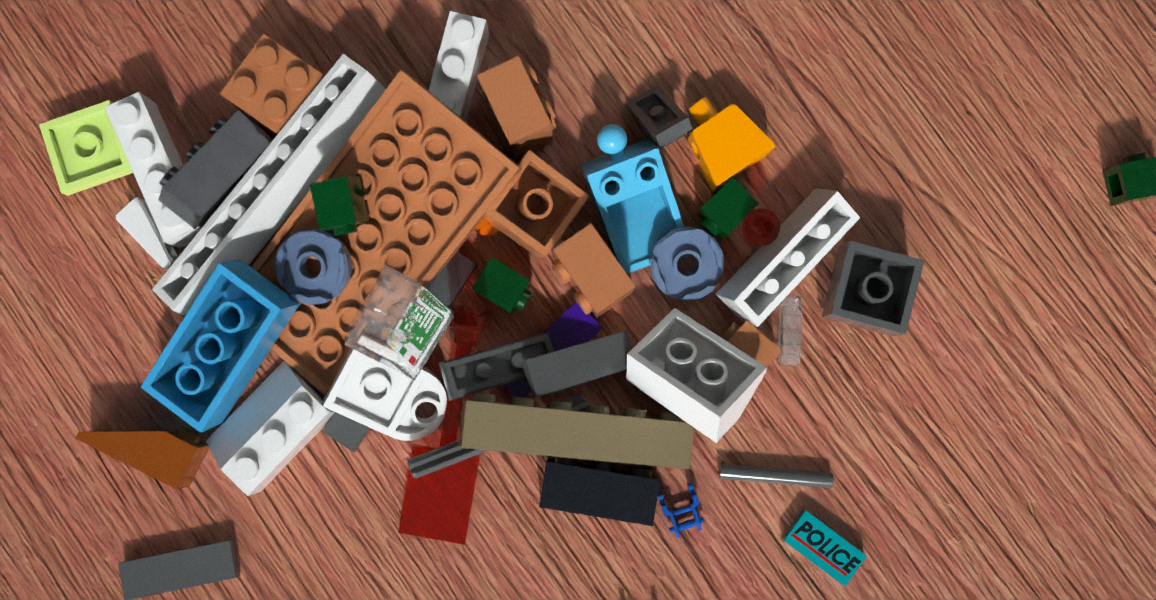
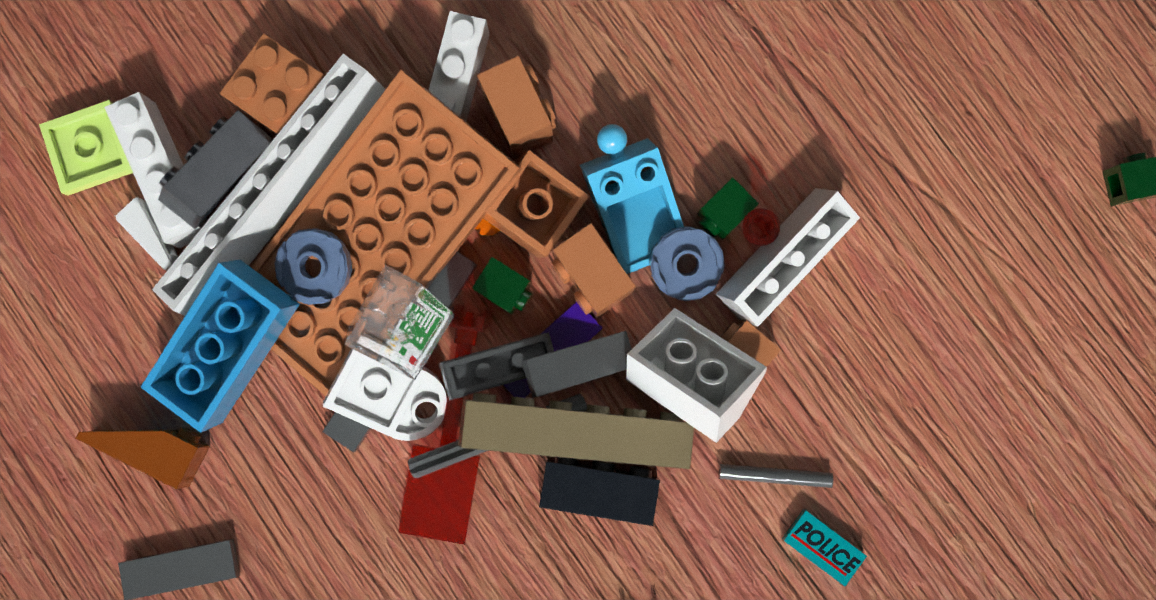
white slope [206,361,335,496] -> none
dark green brick [309,176,369,236] -> none
dark grey slope [626,86,692,150] -> none
blue piece [658,482,704,538] -> none
light orange torso [688,97,776,192] -> none
clear beam [777,295,802,366] -> none
dark grey brick [822,241,924,336] -> none

